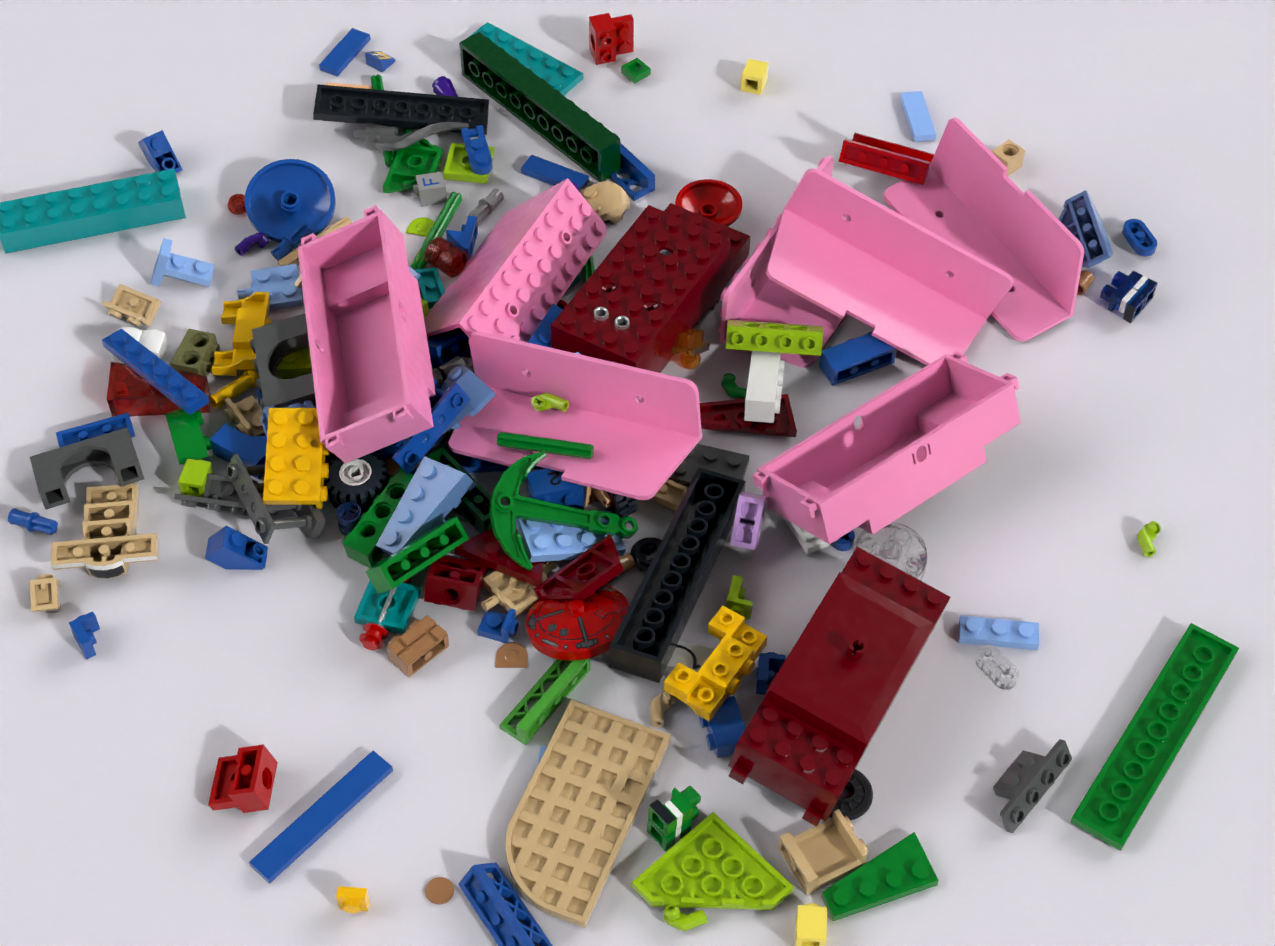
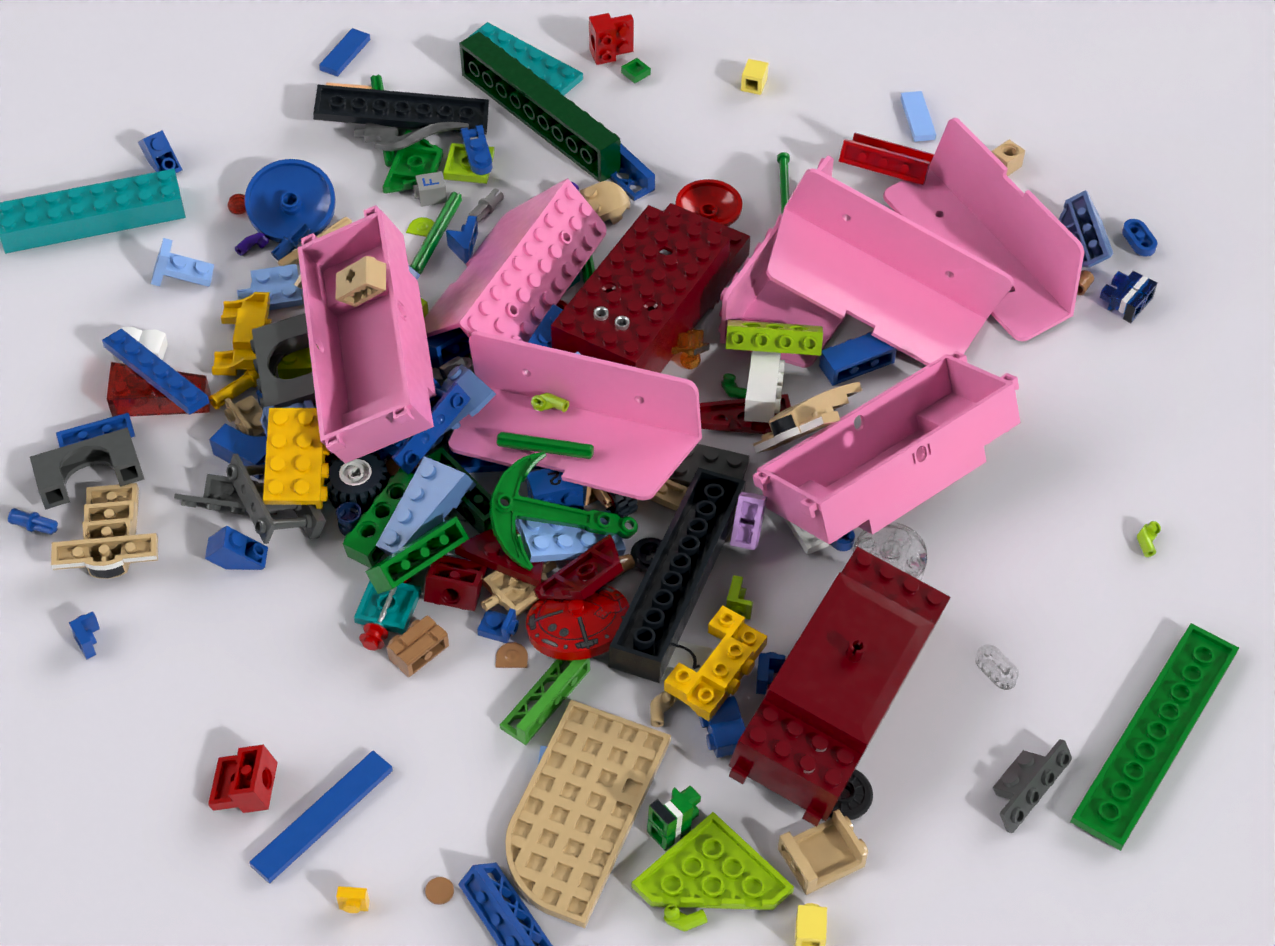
tan bracket [29,574,61,613] -> none
tan bracket [102,284,162,327] -> none
green brick [165,409,212,465] -> none
olive brick [170,329,220,384] -> none
lime brick [178,459,215,497] -> none
blue slope [365,51,396,72] -> none
teal plate [415,268,445,308] -> none
clear red wheel [424,237,468,278] -> none
dark purple cone [432,76,458,97] -> none
blue tile [521,155,589,192] -> none
green wing [821,832,939,921] -> none
light blue plate [958,615,1039,650] -> none
none -> tan brick [335,256,386,307]
none -> tan slope [753,382,862,453]
none -> green bar [777,152,790,214]

